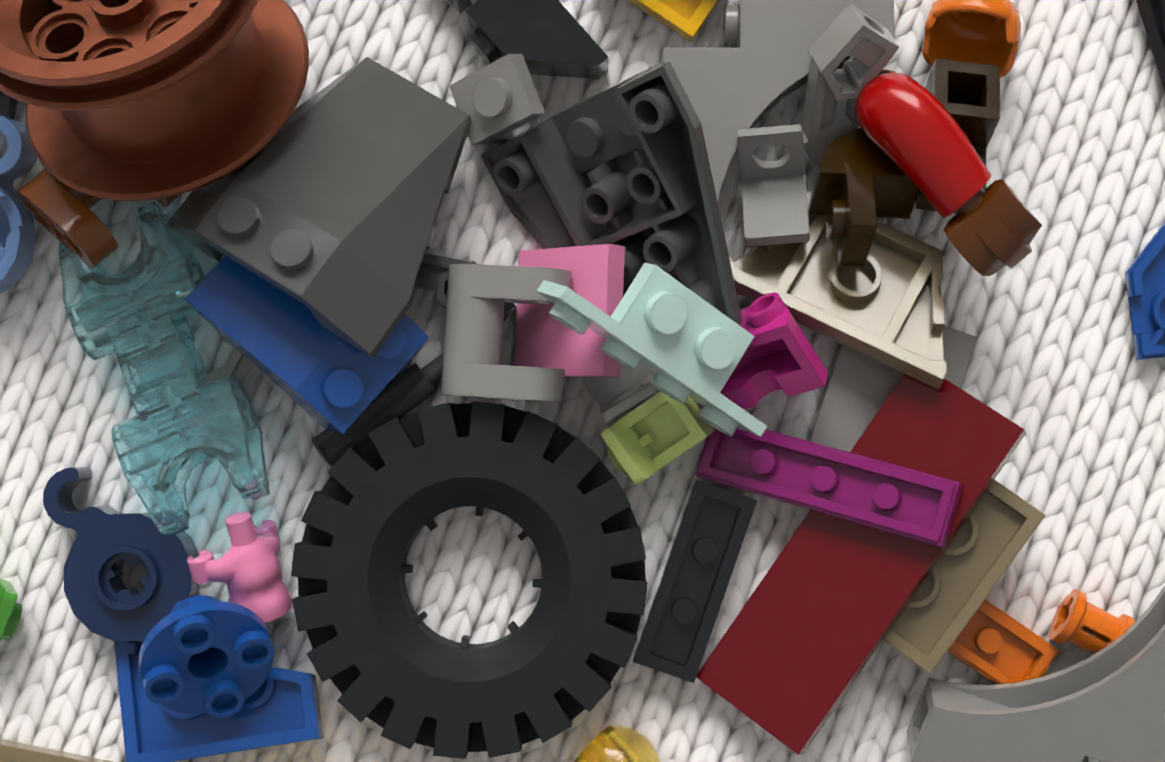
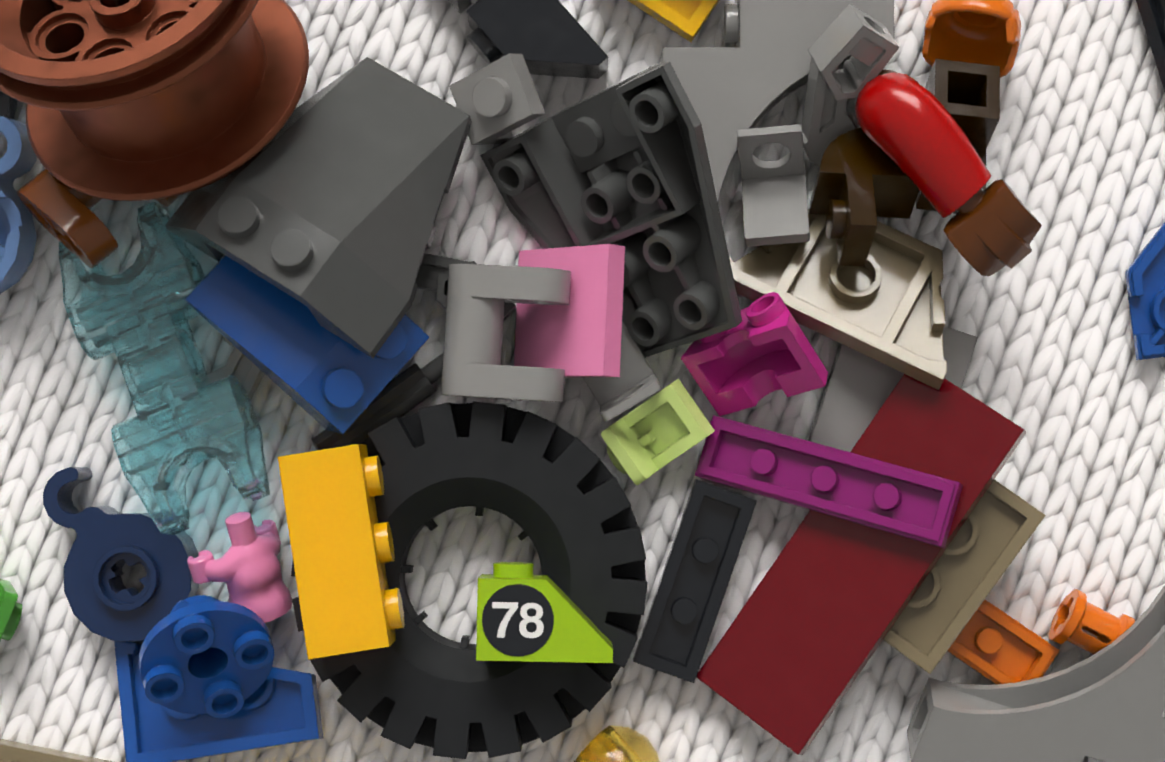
light aqua bracket [536,262,767,437] -> none
none -> yellow brick [278,444,405,660]
none -> slope [476,562,613,663]

